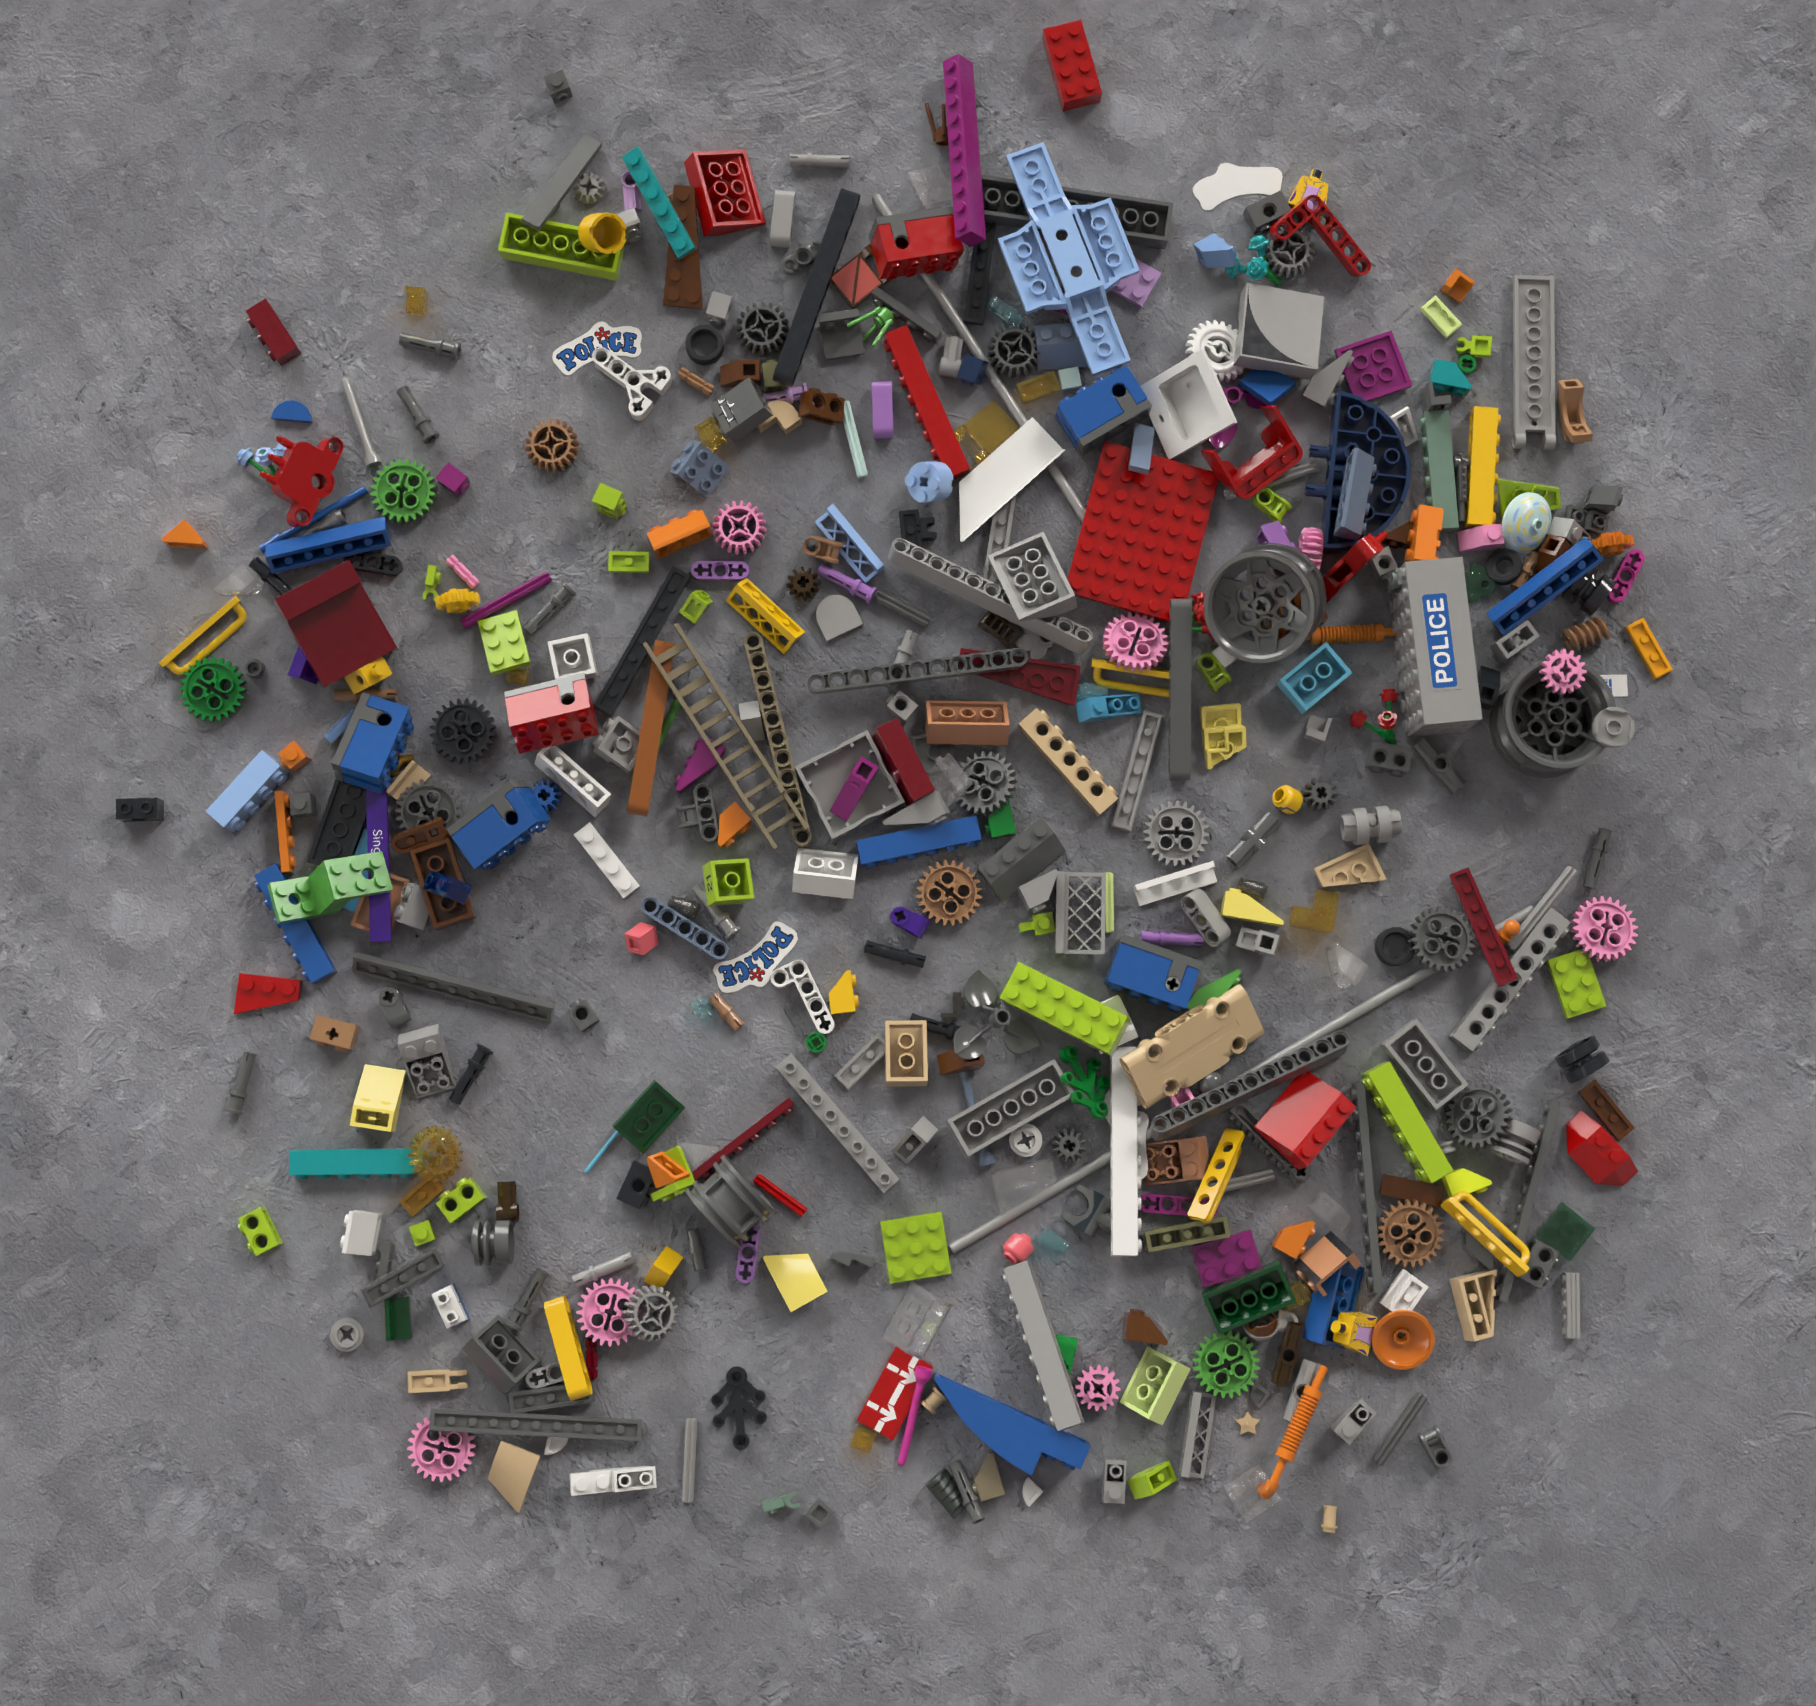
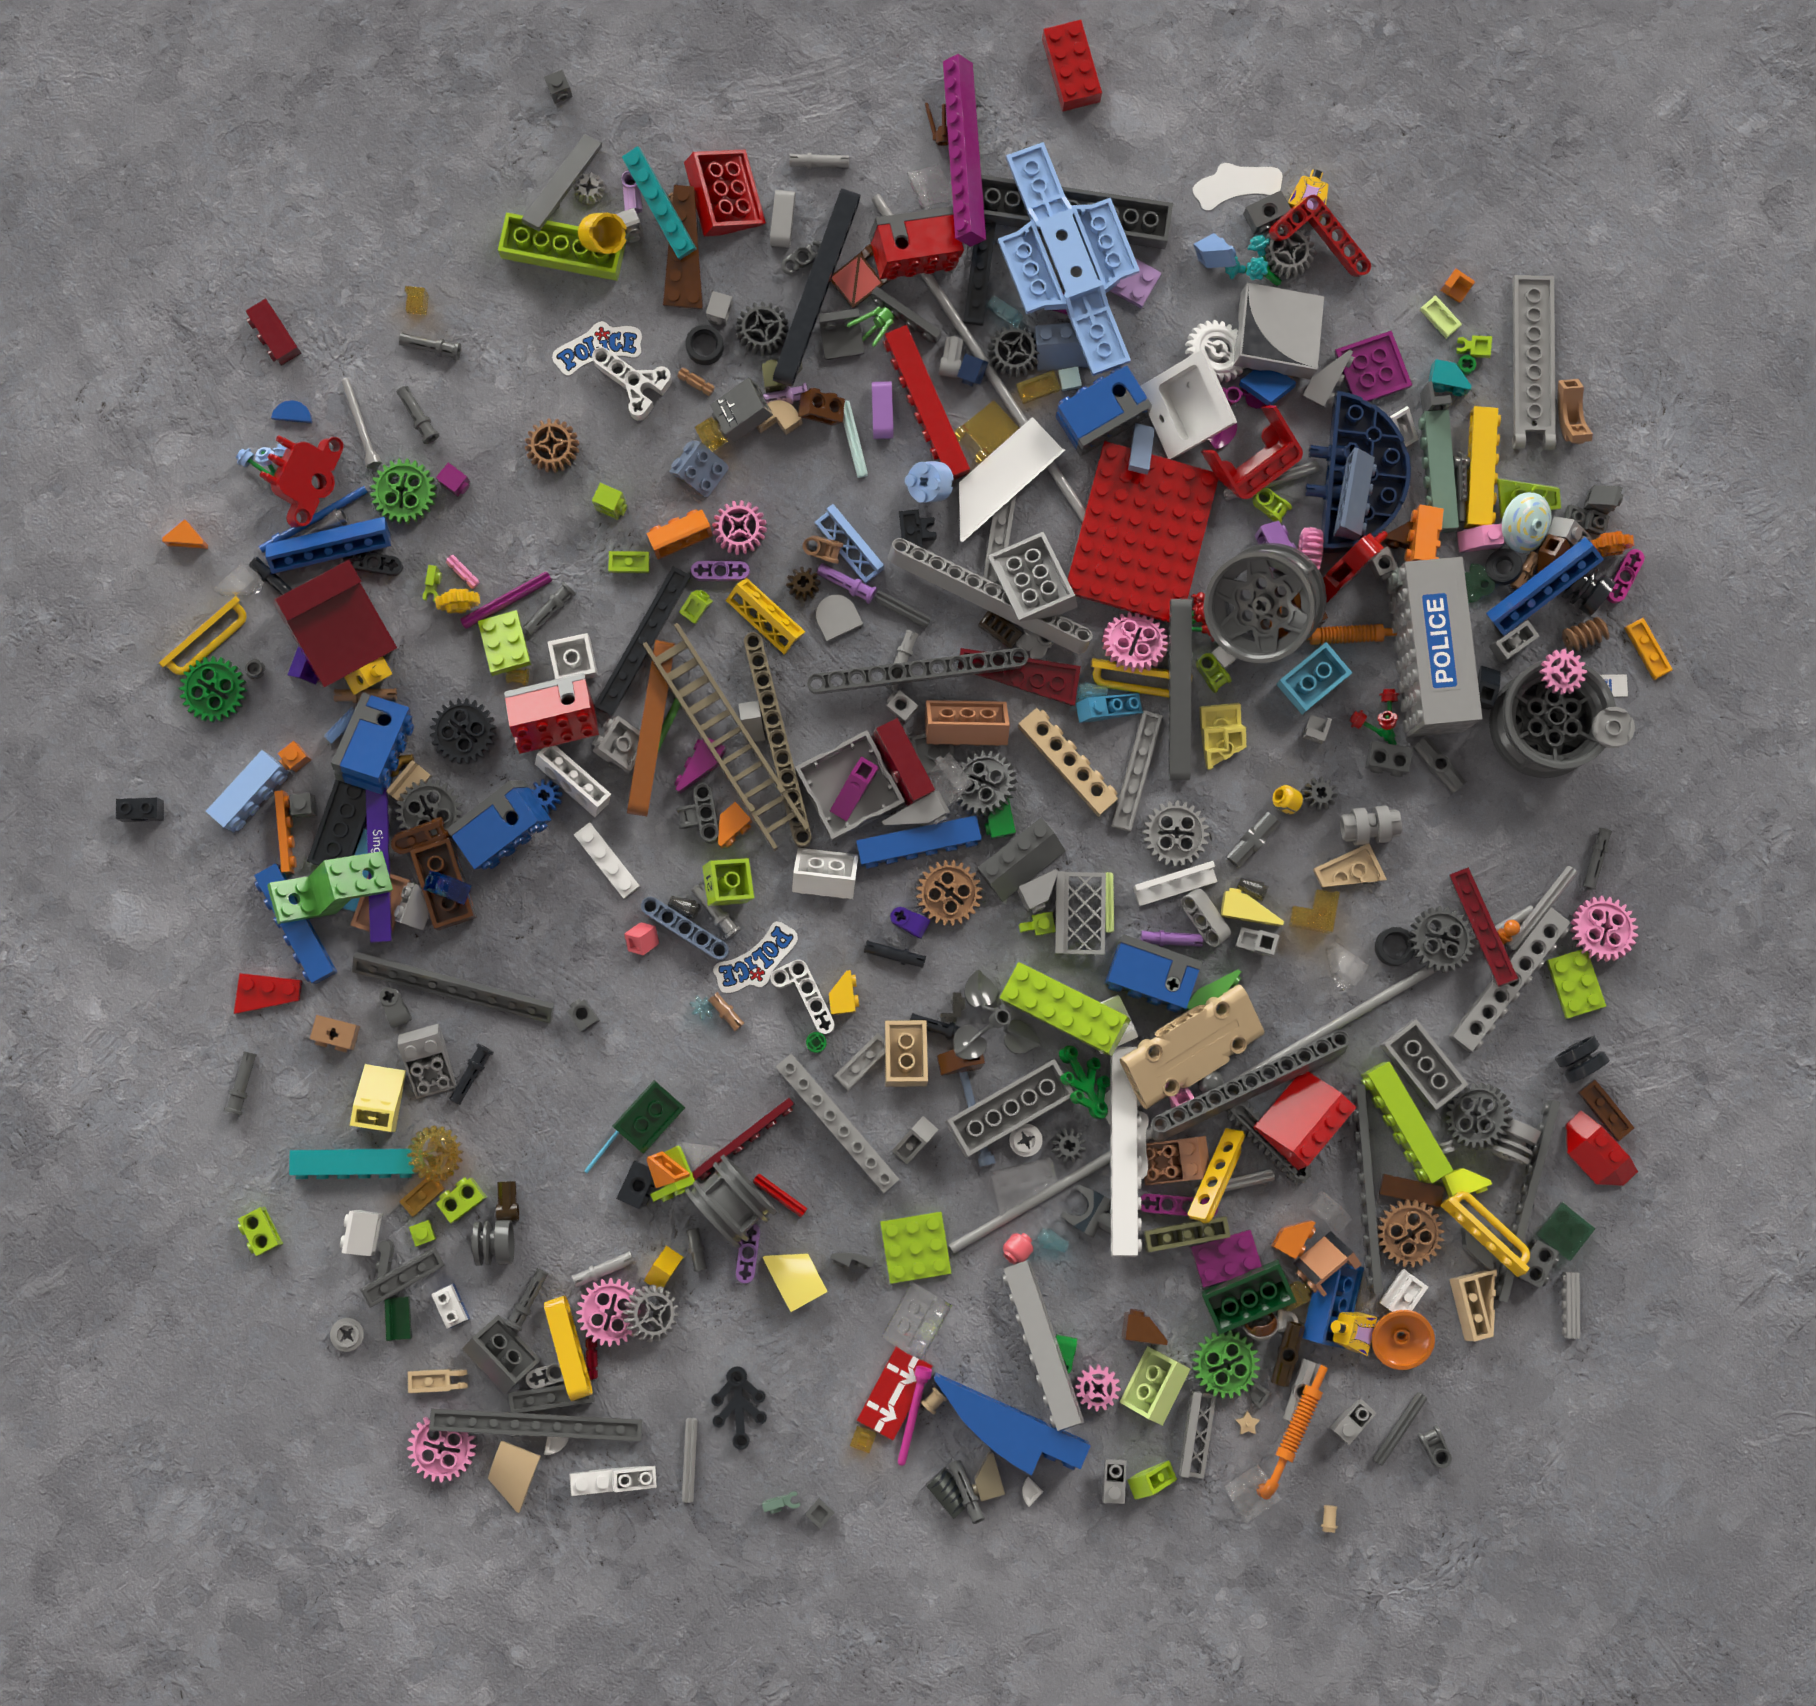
reddish brown slope [720,360,761,387] -> none

